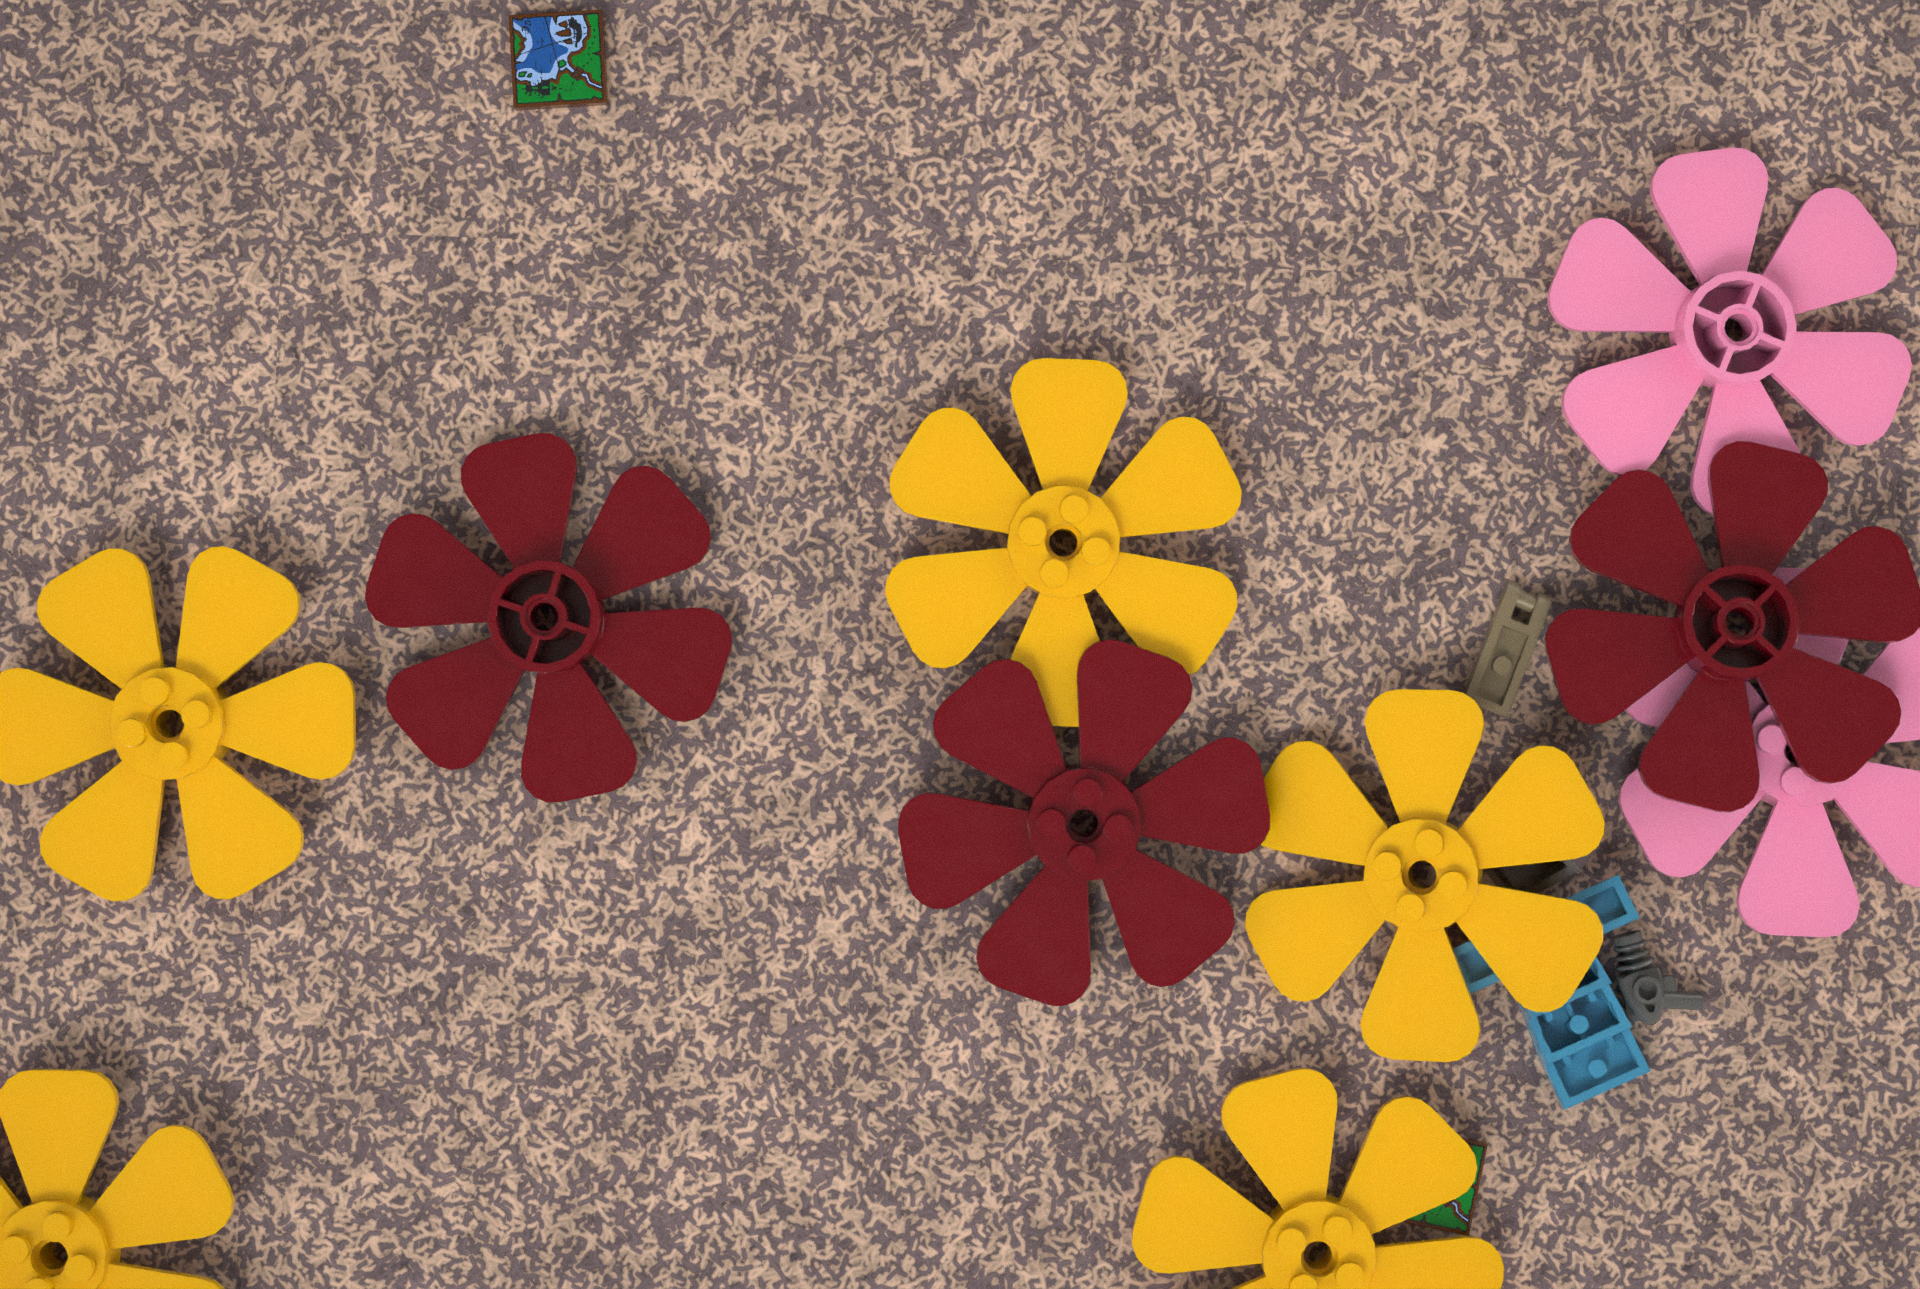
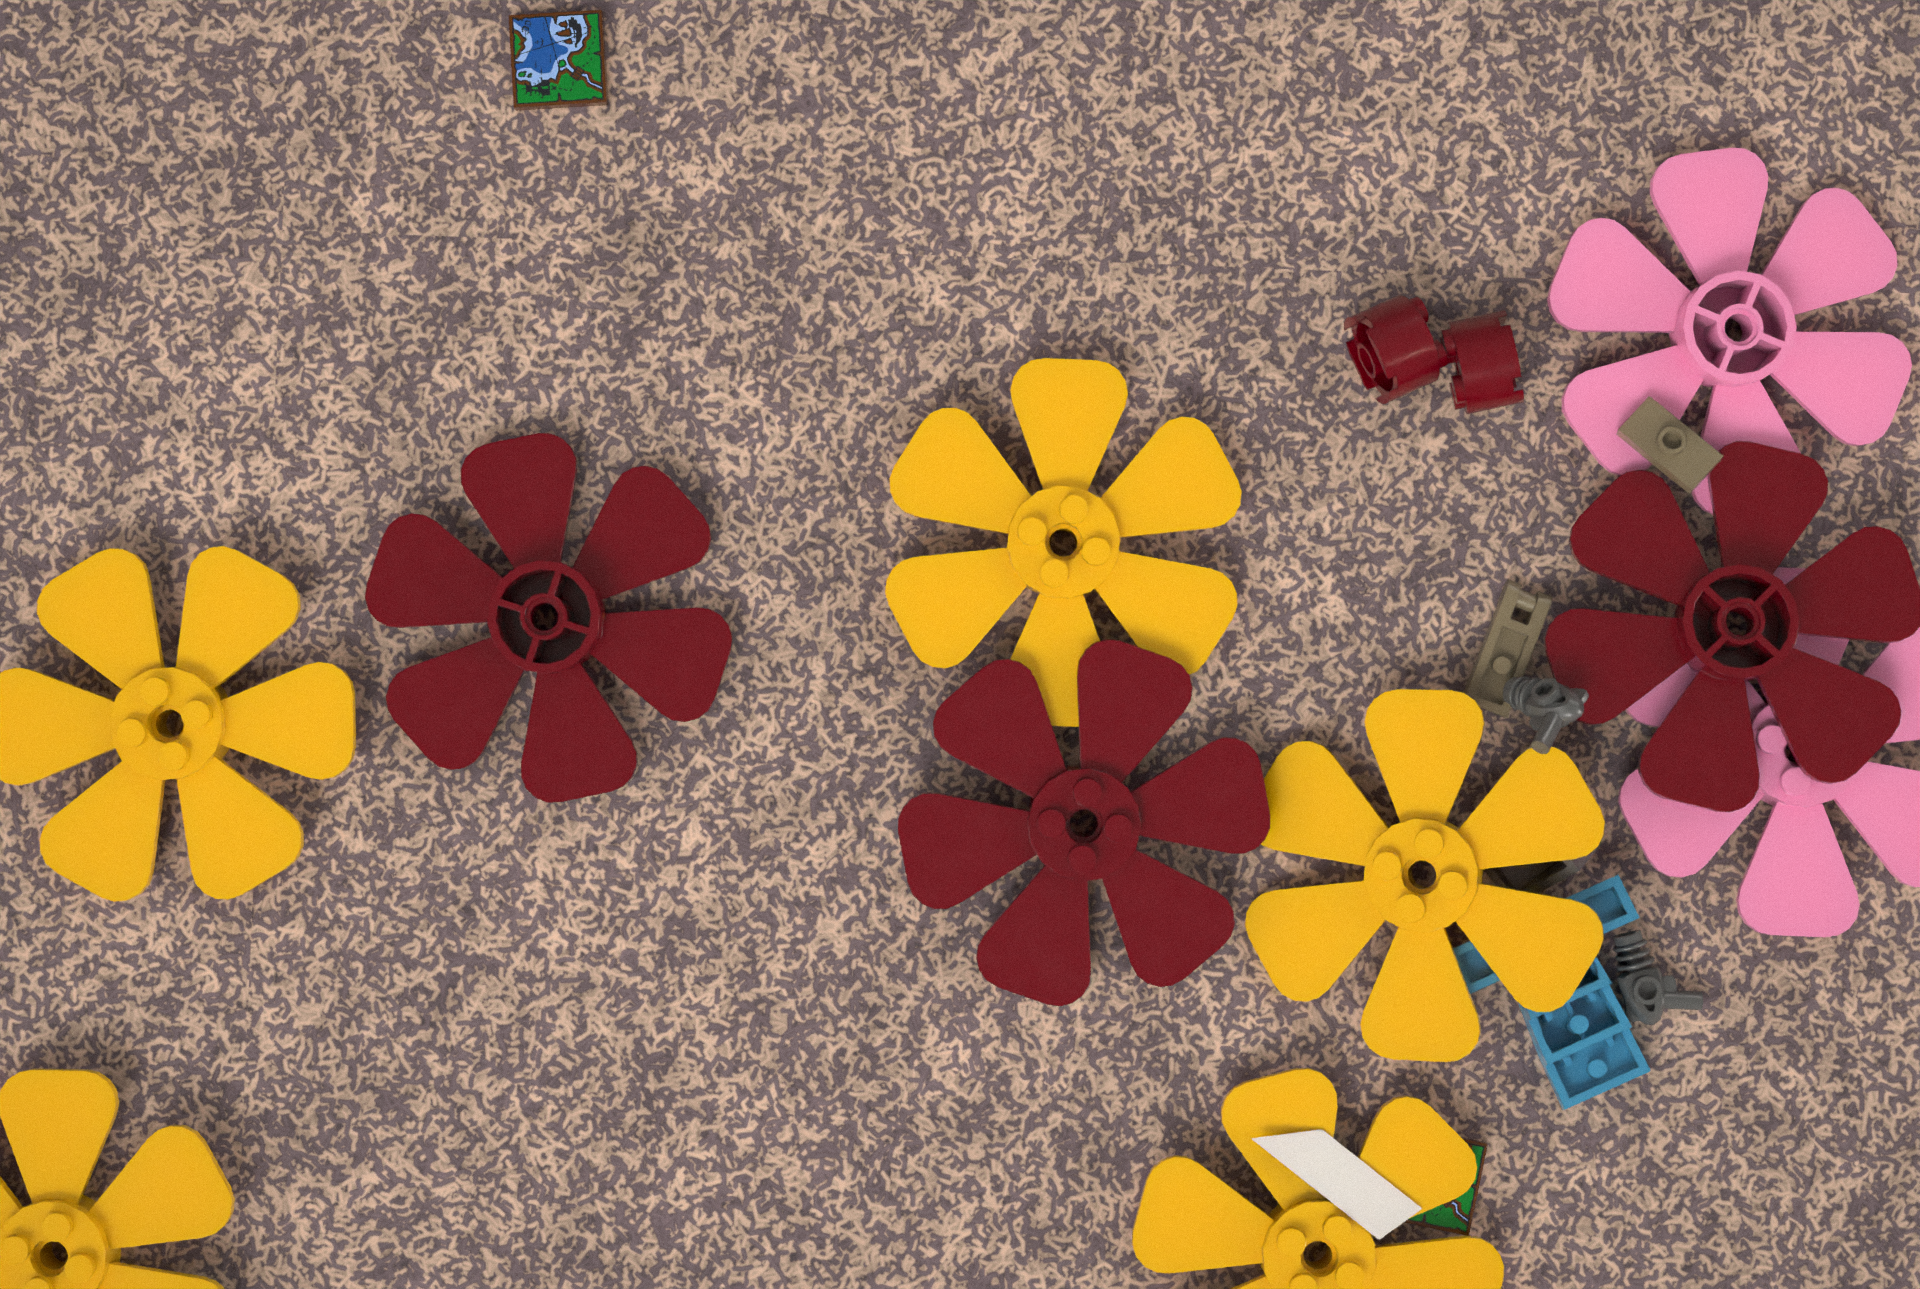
none -> white sticker [1251,1129,1422,1240]
none -> dark red brick [1344,295,1448,404]
none -> dark red brick [1440,310,1524,414]
none -> dark grey piece [1503,676,1589,754]
none -> dark tan plate [1616,396,1723,494]

